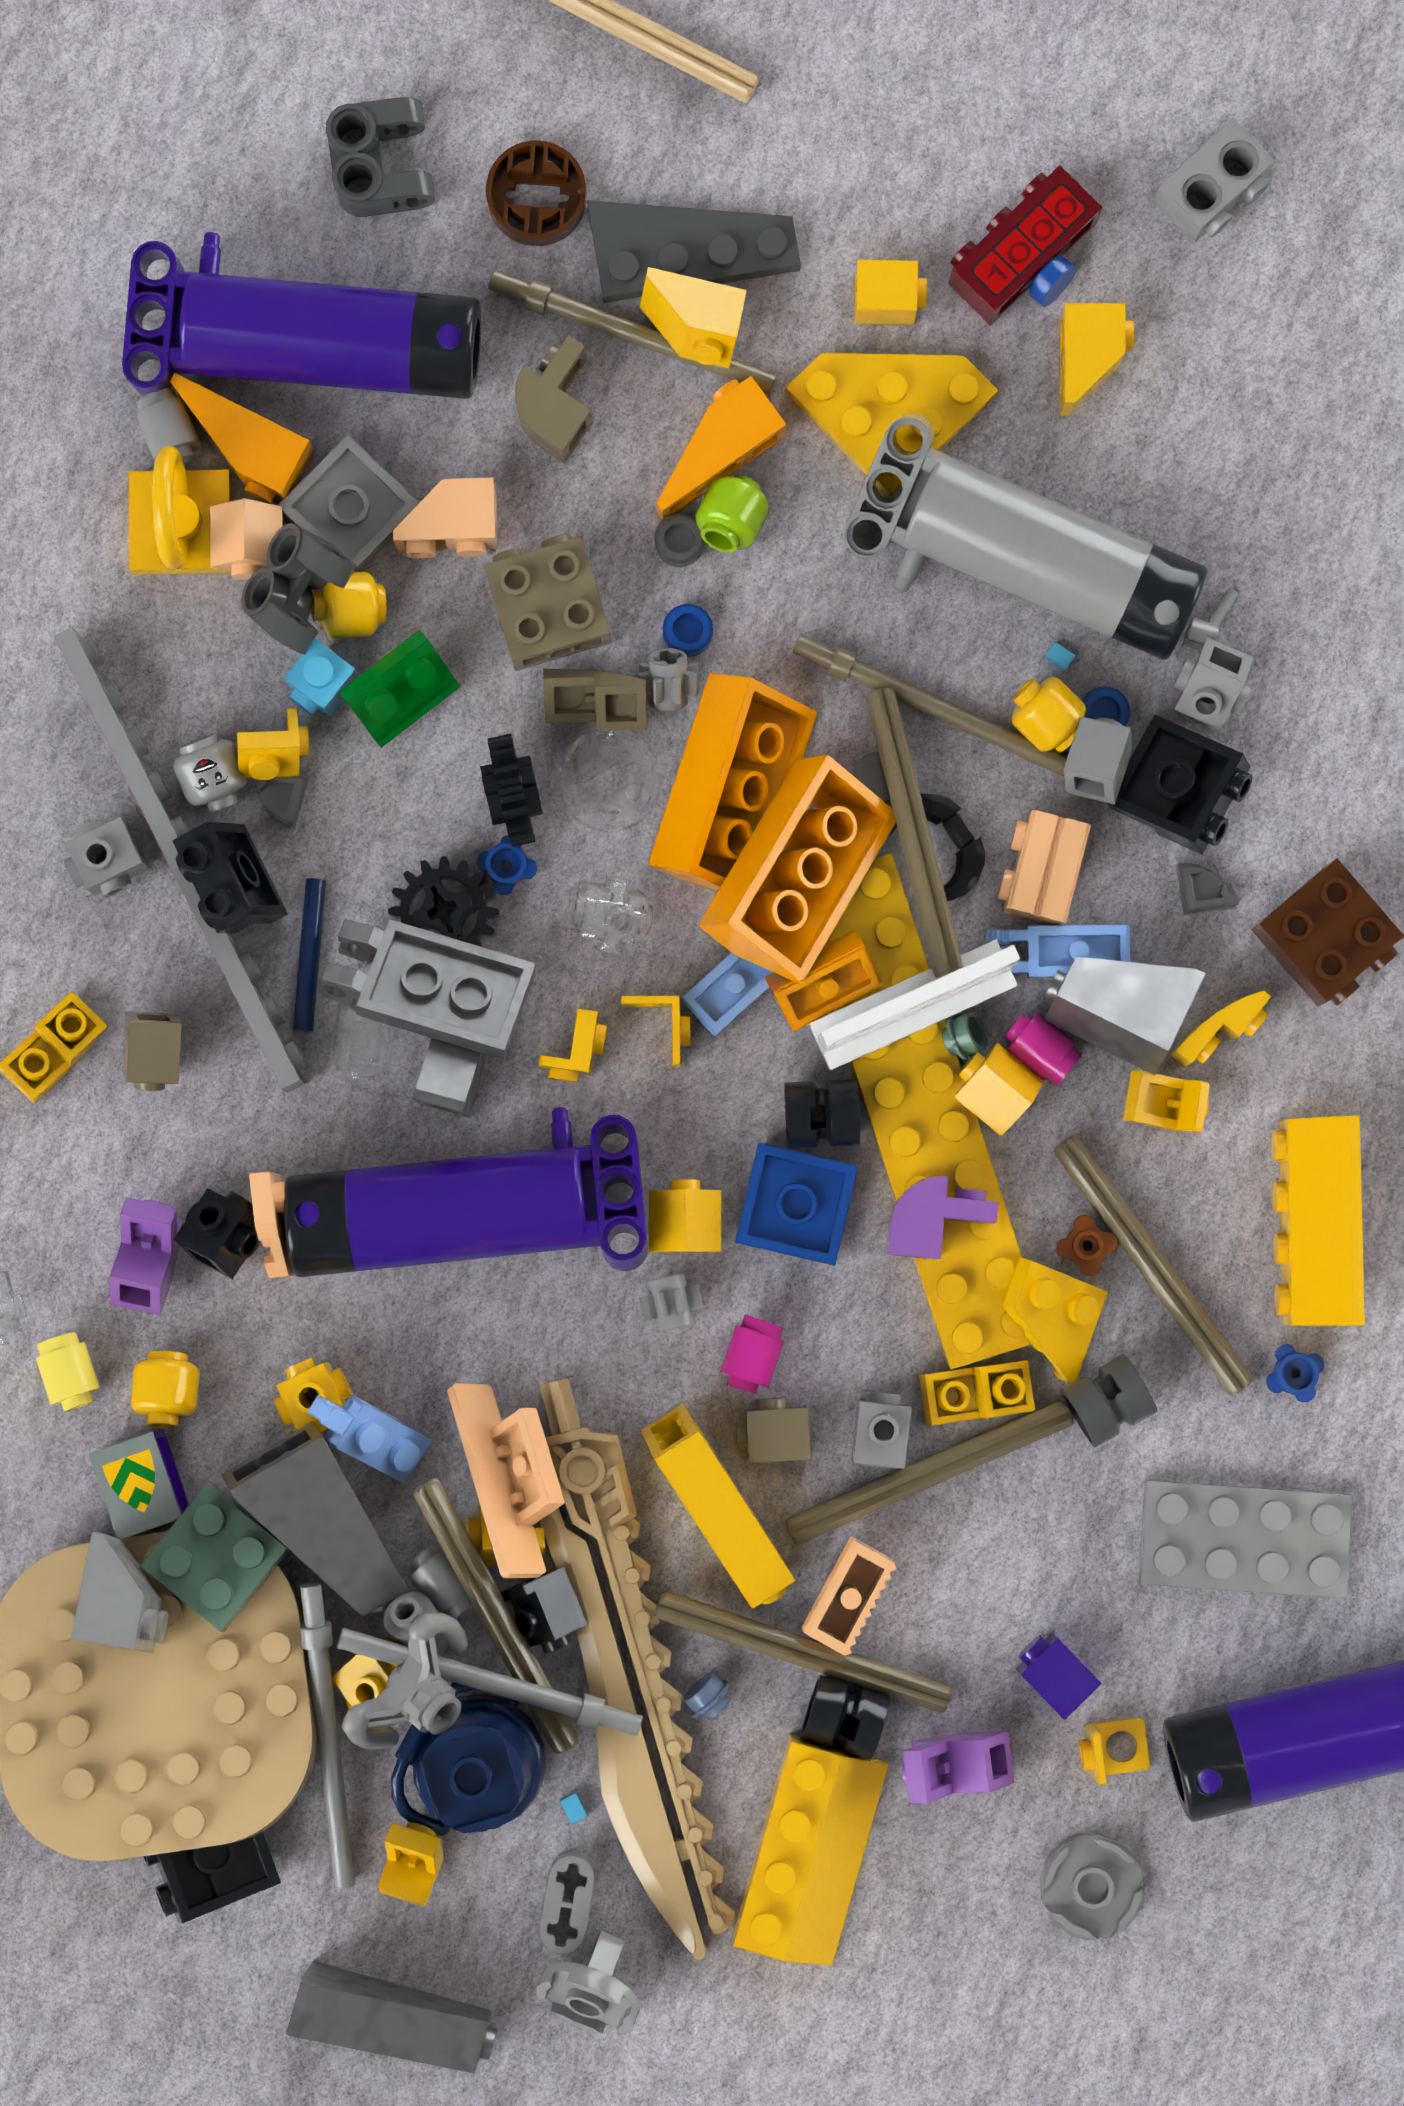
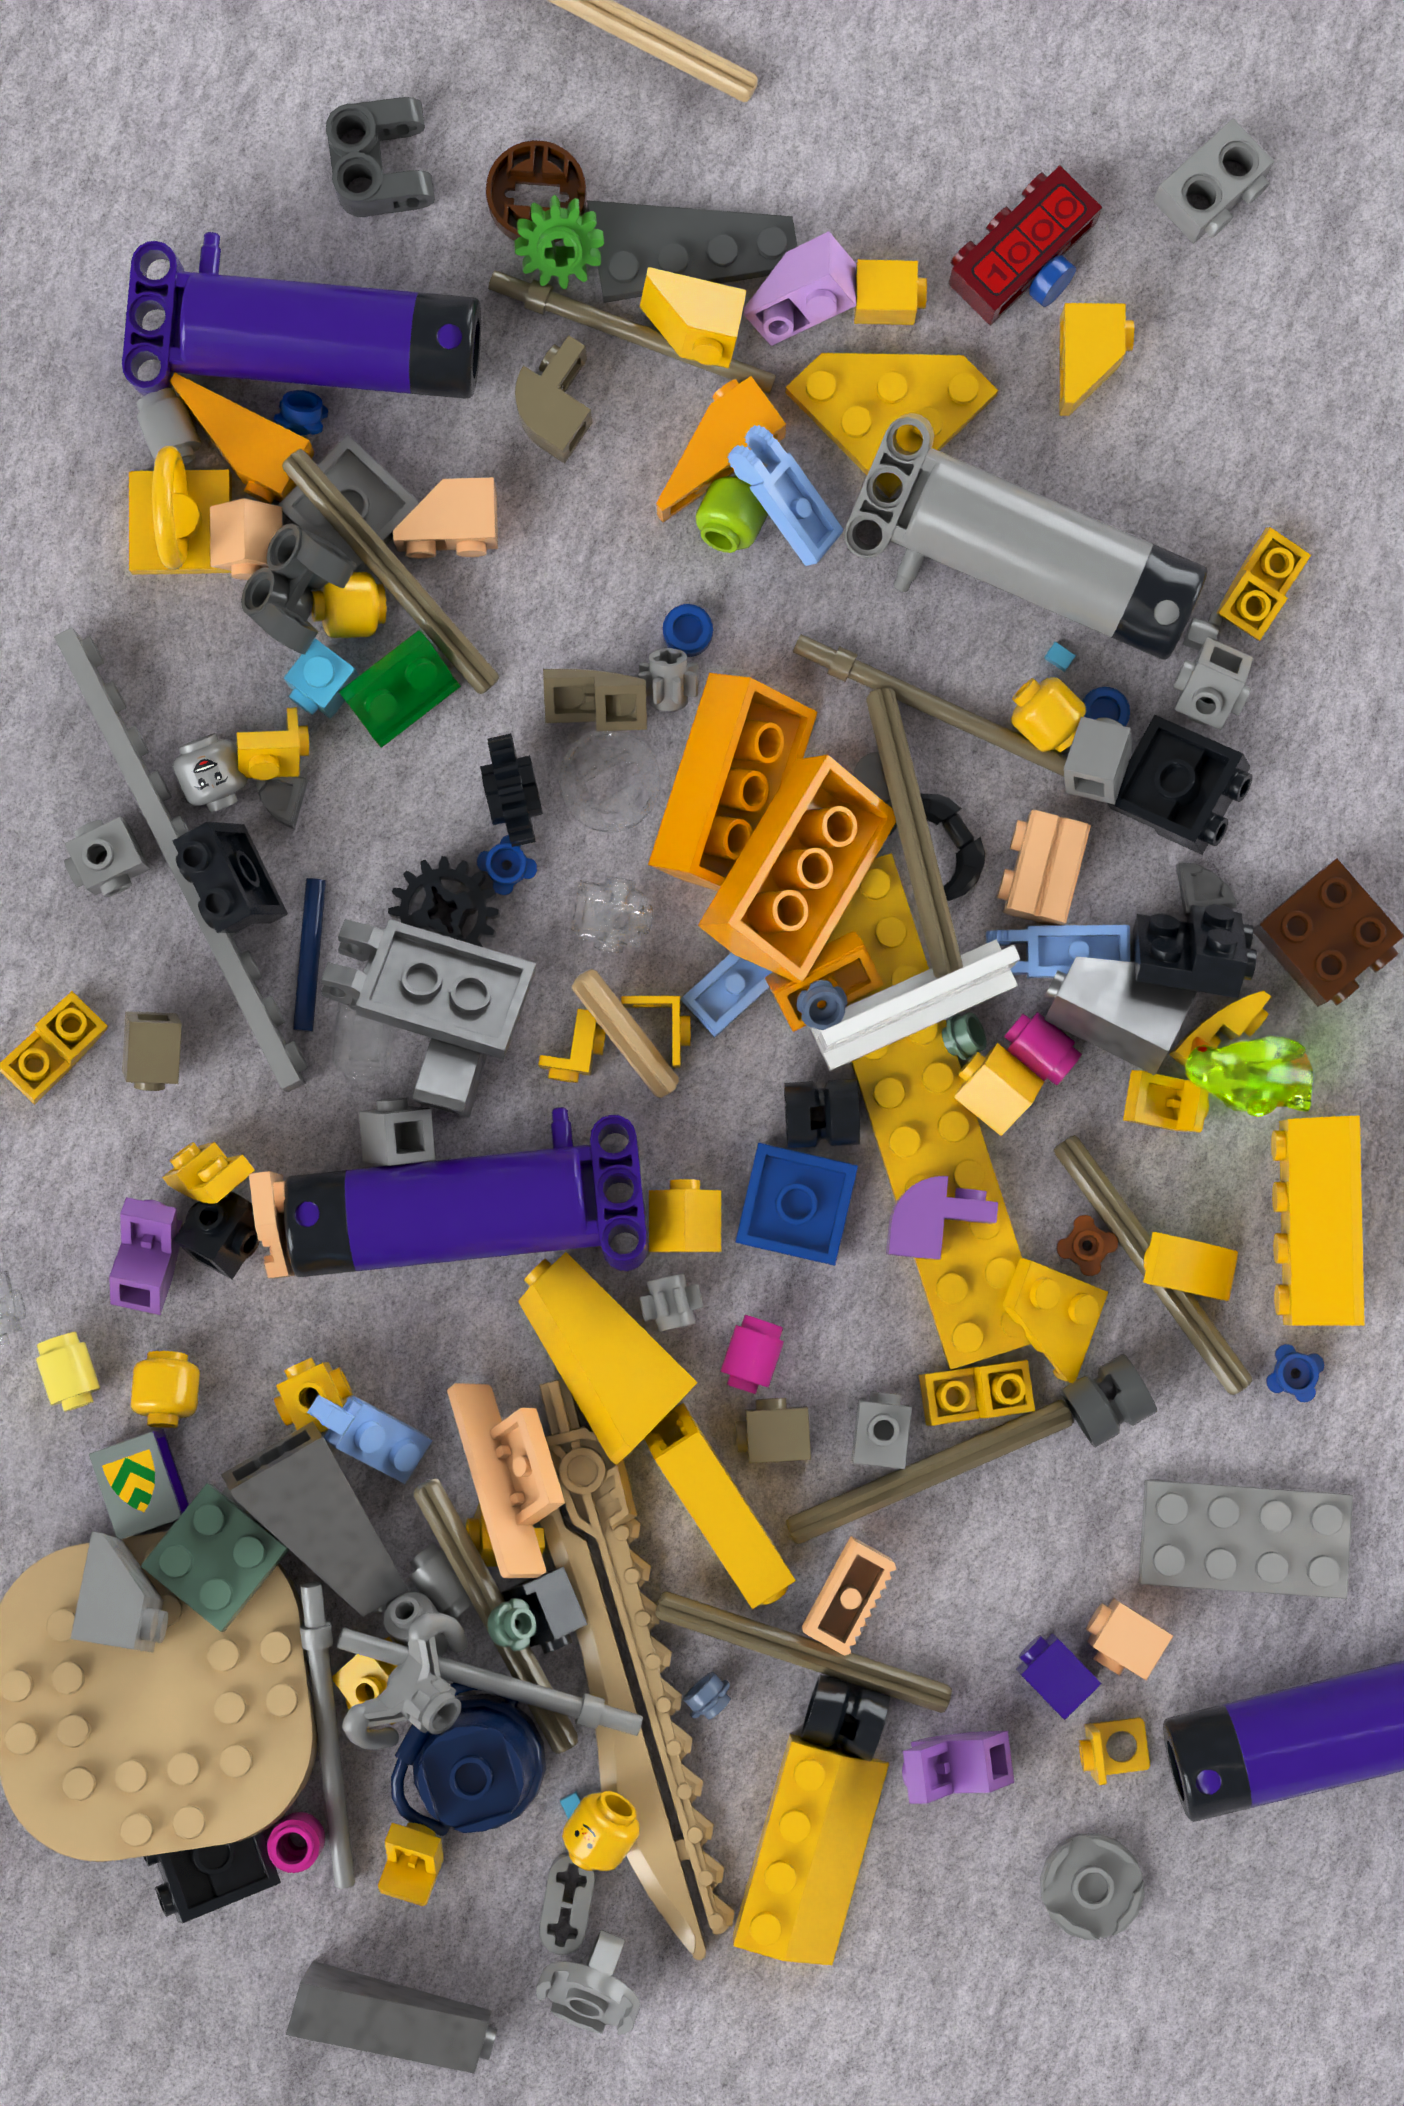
dark tan brick [484,534,612,671] -> none
flat silver tile [654,514,705,567] -> none
none -> yellow slope [162,1142,255,1204]
none -> dark pink brick [267,1812,325,1873]
none -> blue plate [273,390,328,435]
none -> dark tan axle [282,449,499,694]
none -> light grey brick [359,1098,435,1166]
none -> sand green plate [487,1598,537,1651]
none -> bright green gear [515,195,604,289]
none -> yellow slope [518,1252,698,1465]
none -> yellow head [562,1791,640,1871]
none -> tan axle [572,969,679,1098]
none -> light blue hinge [727,425,843,566]
none -> lavender slope [744,231,856,346]
none -> sand blue plate [796,980,847,1030]
none -> light nougat brick [1086,1598,1173,1680]
none -> black plate [1133,904,1257,998]
none -> yellow slope [1143,1232,1238,1301]
none -> clear neon green animal [1185,1036,1313,1117]
none -> yellow slope [1217,527,1311,641]

